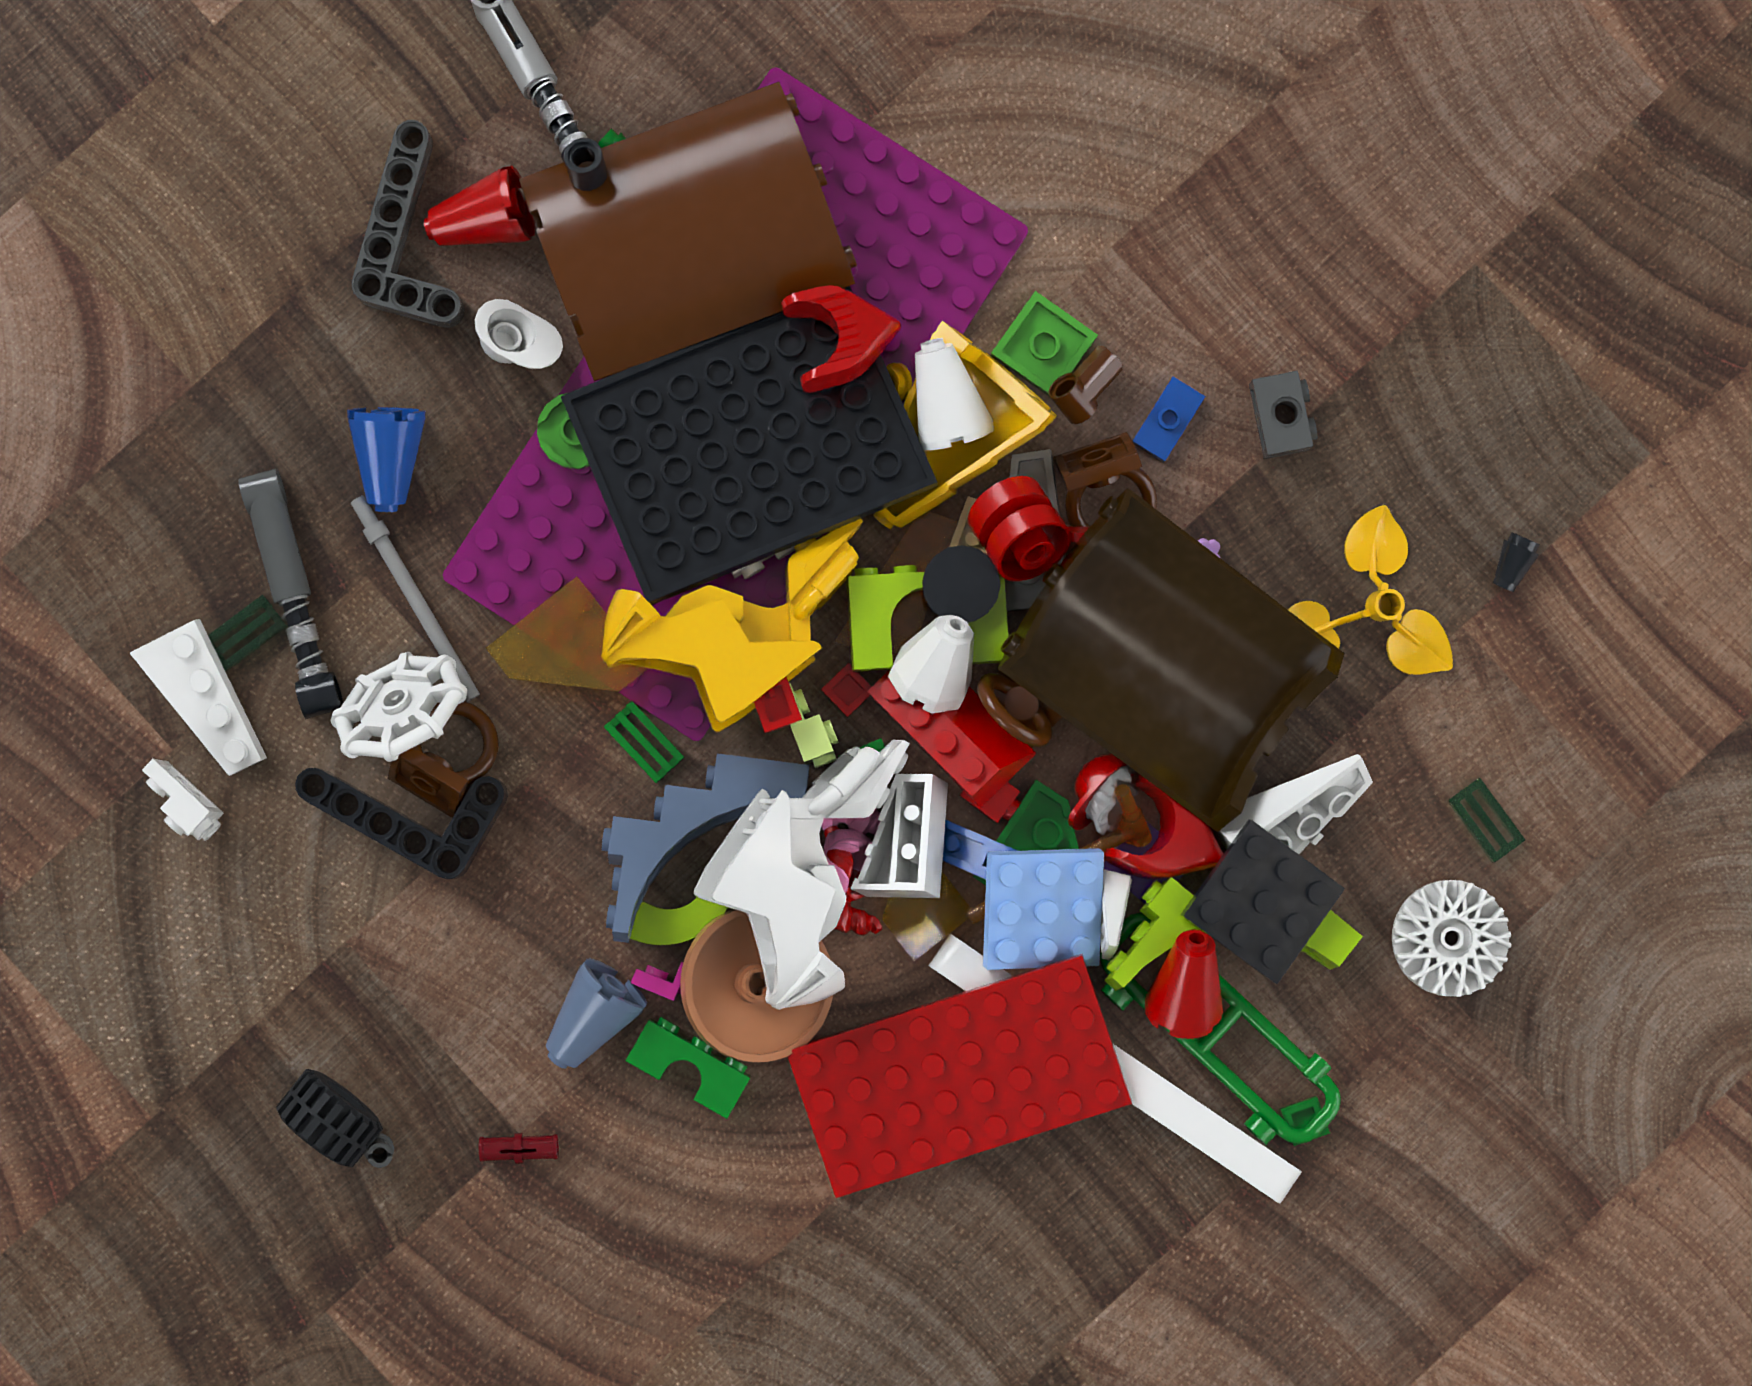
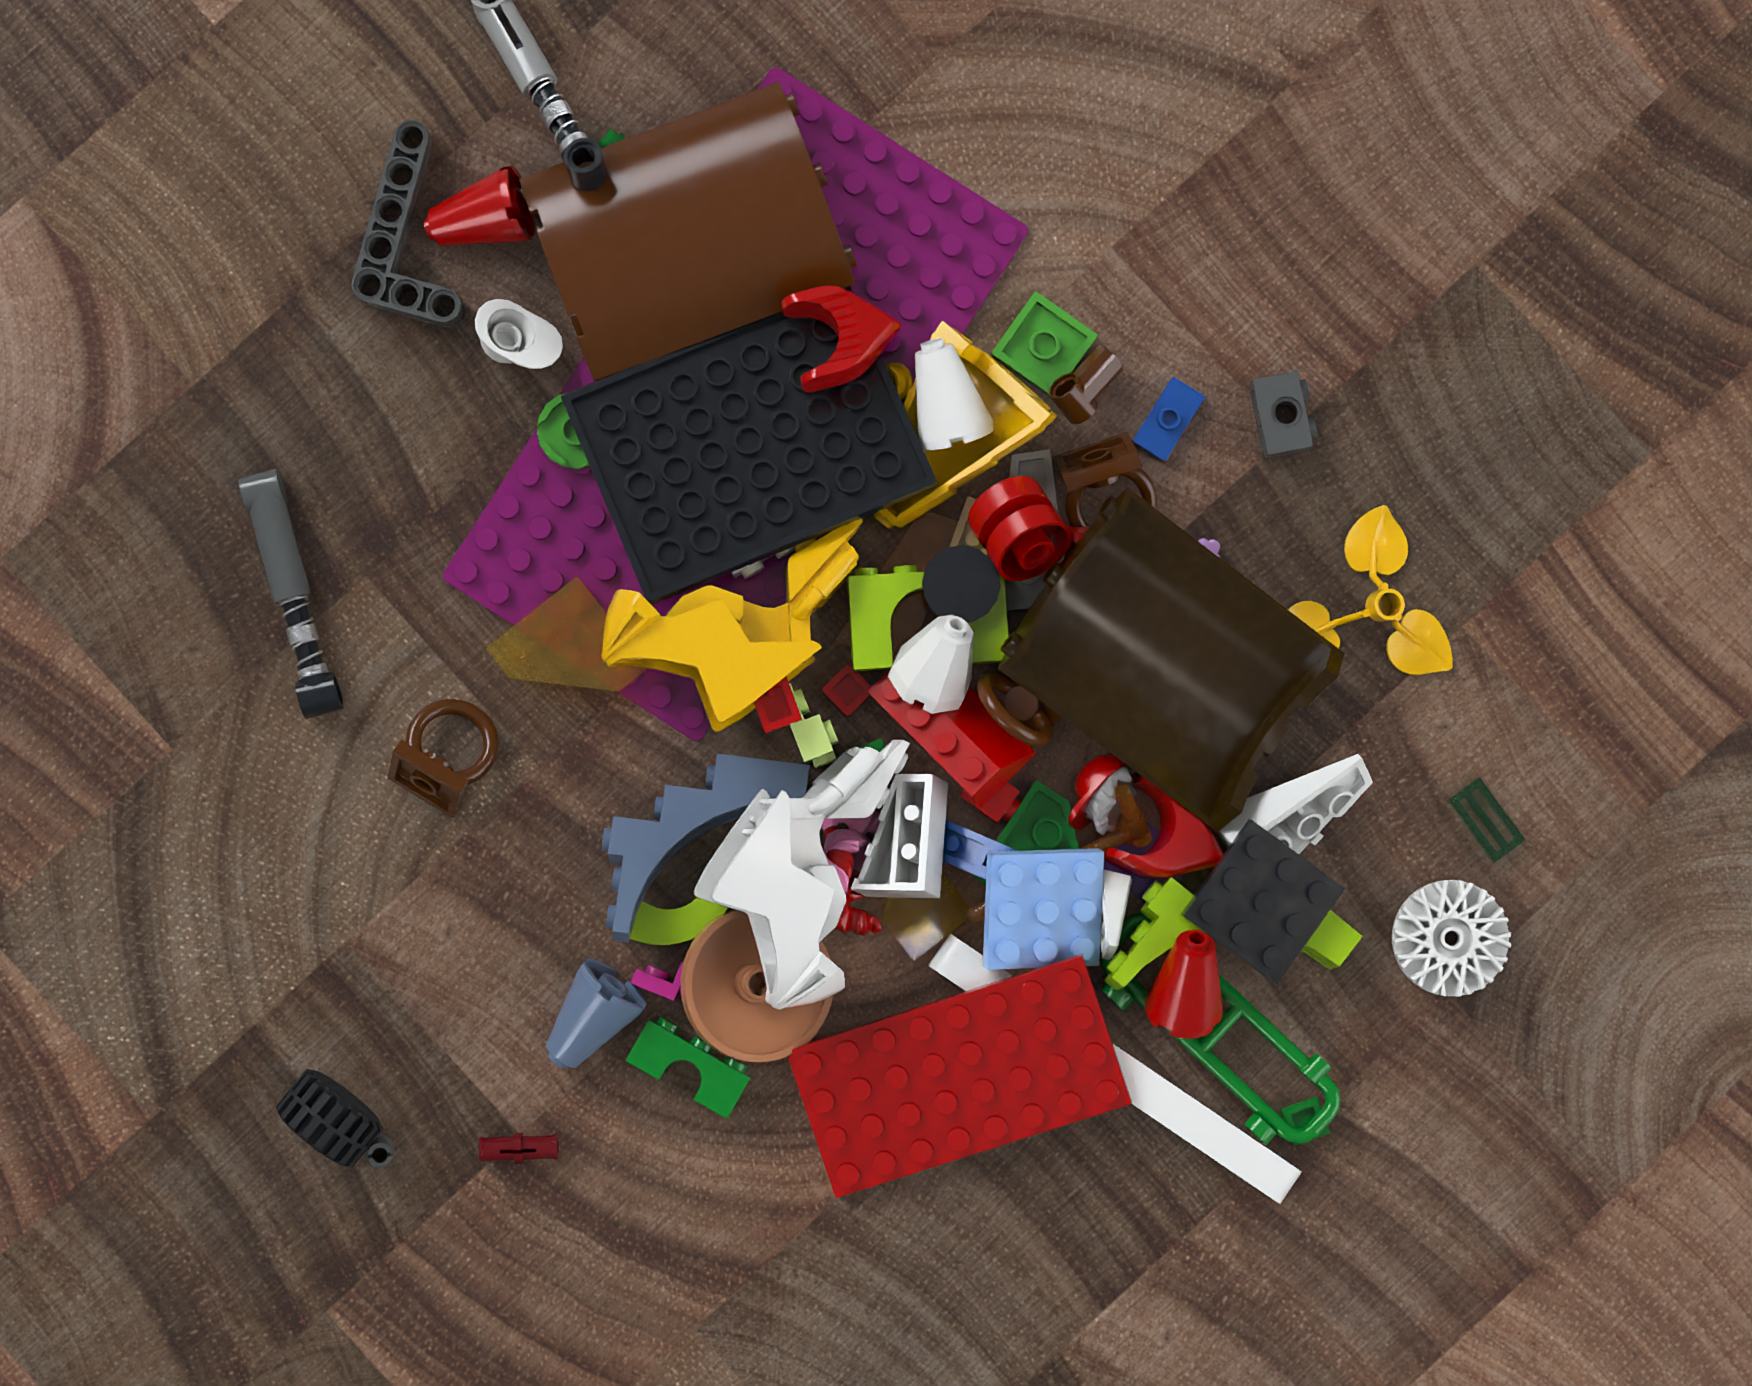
white wing [130,619,267,776] -> none
white plate [142,758,224,841] -> none
clear green tile [208,595,287,672] -> none
black beam [295,768,508,879] -> none
white plate [331,652,467,762] -> none
blue cone [347,407,426,512] -> none
light grey bar [351,495,480,702] -> none
green tile [604,701,685,784] -> none
black cone [1493,532,1540,592] -> none

